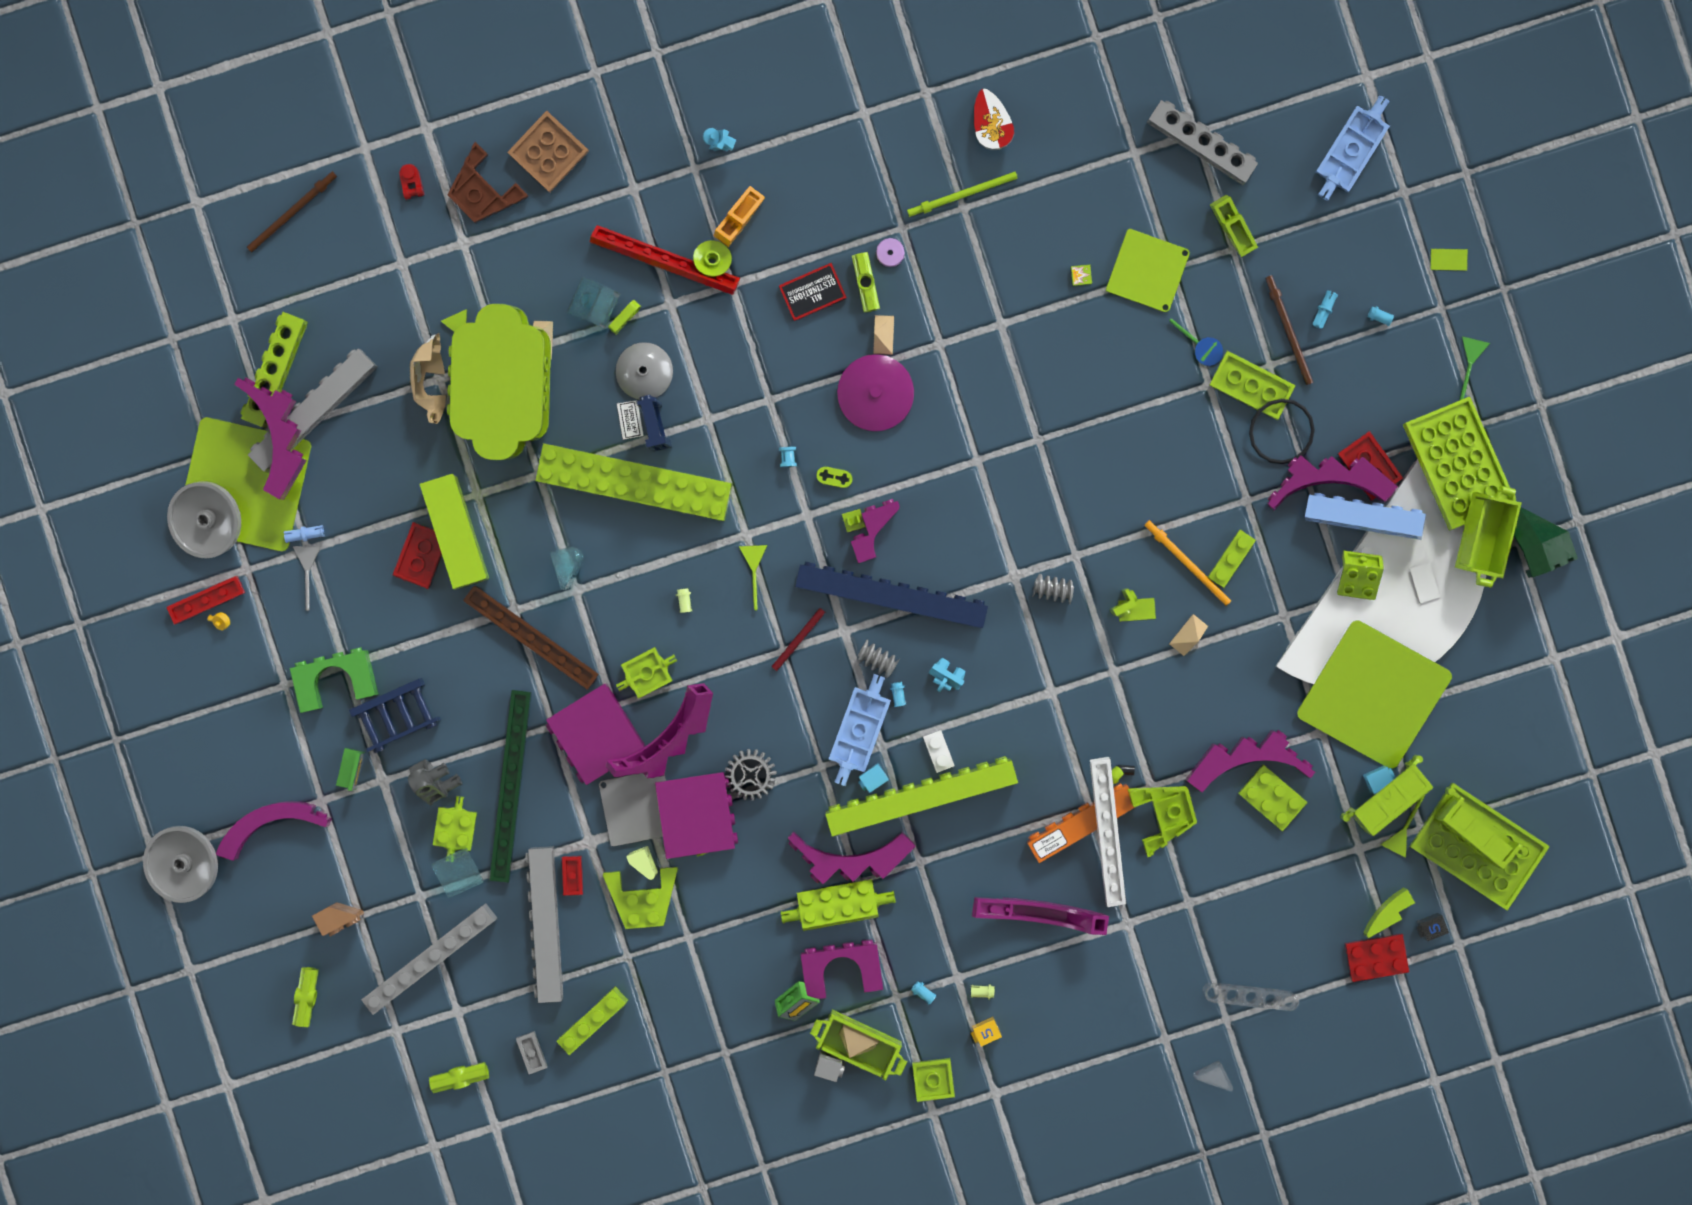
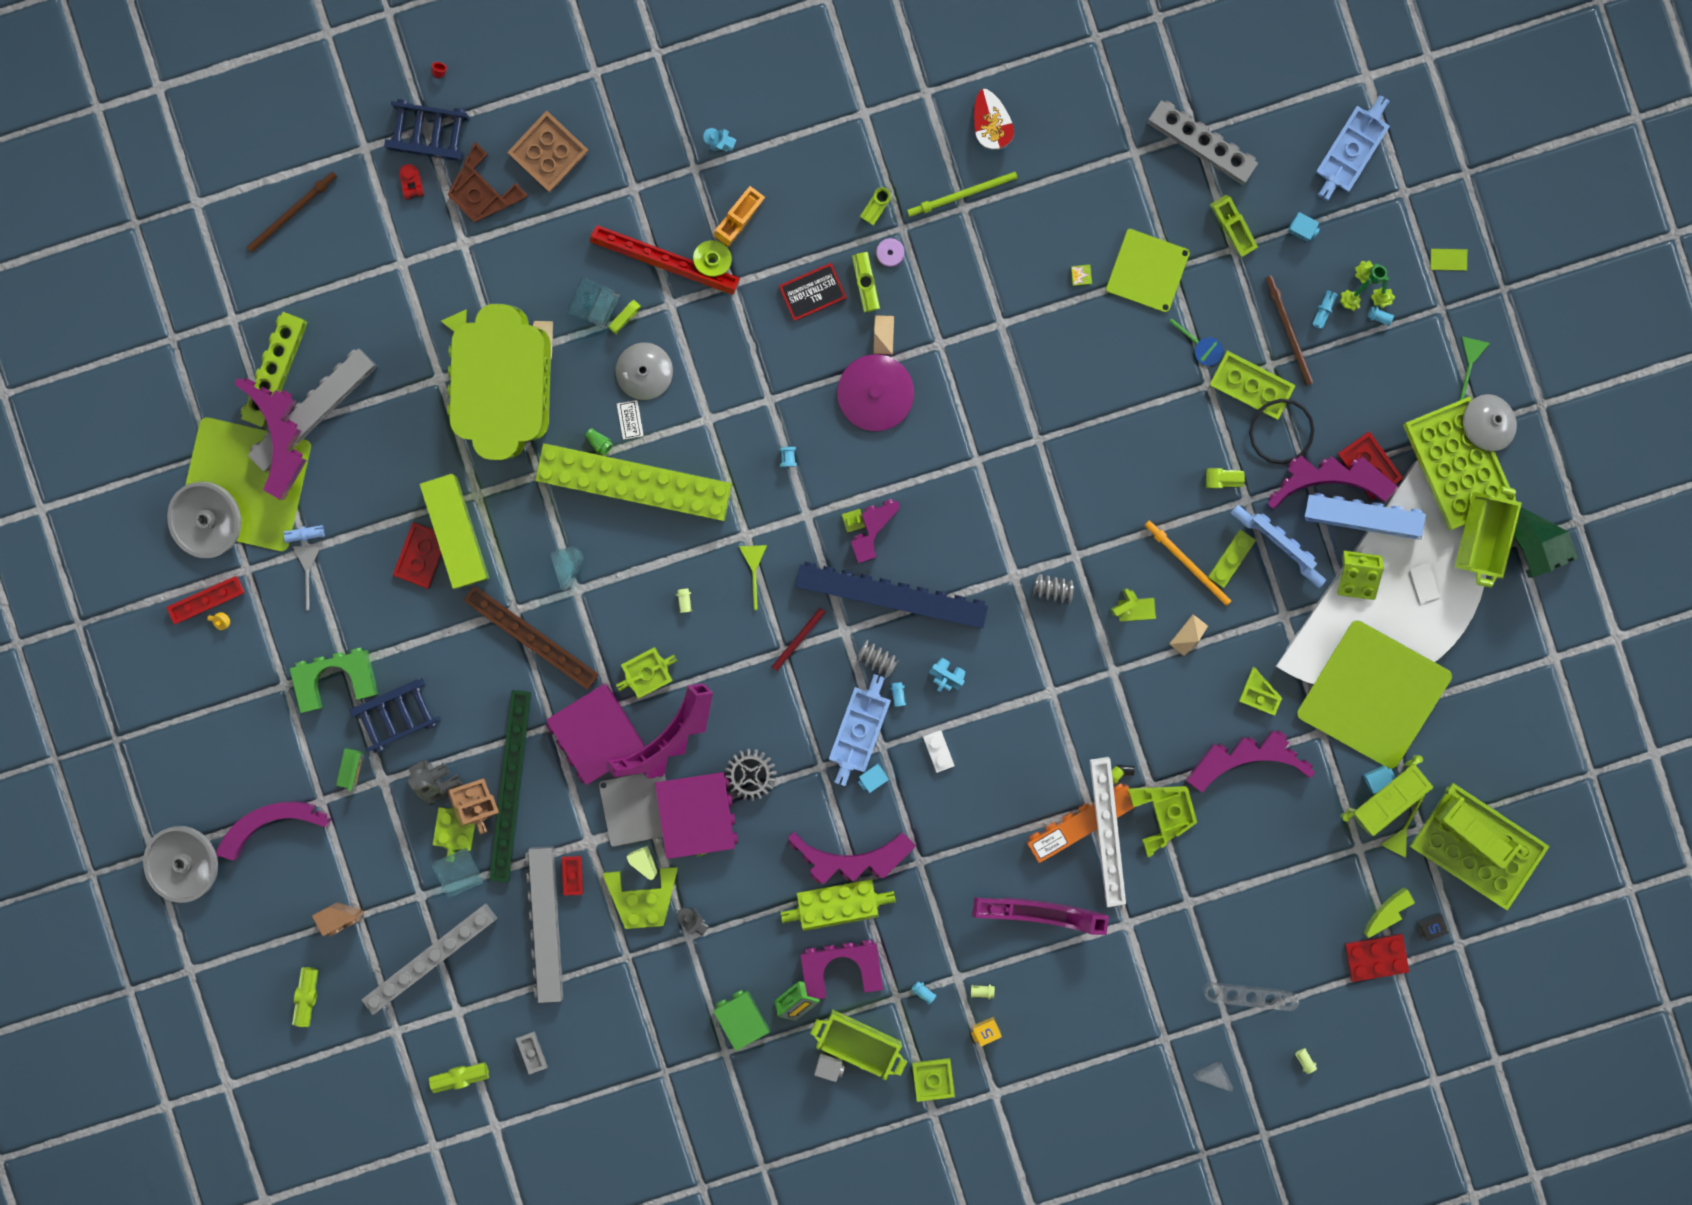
tan animal [410,333,446,424] -> none
lime arch [556,986,628,1055] -> none
dark blue fence [636,395,672,452] -> none
lime beam [817,467,852,488] -> none
lime brick [825,756,1018,836] -> none
tan slope [839,1024,879,1058] -> none
lime plate [1238,765,1308,831] -> none
none -> dark blue fence [384,99,470,162]
none -> red hinge [431,62,447,79]
none -> medium nougat plate [447,778,499,835]
none -> bright green cone [585,428,613,456]
none -> dark grey hips [677,907,709,936]
none -> bright green brick [713,989,770,1051]
none -> lime piece [860,187,891,226]
none -> lime piece [1206,468,1245,488]
none -> light blue plate [1231,505,1326,588]
none -> lime wing [1238,667,1282,716]
none -> medium azure brick [1287,212,1320,242]
none -> yellowish green pin [1295,1048,1317,1074]
none -> lime plant [1340,261,1395,311]
none -> light grey dish [1463,394,1517,452]

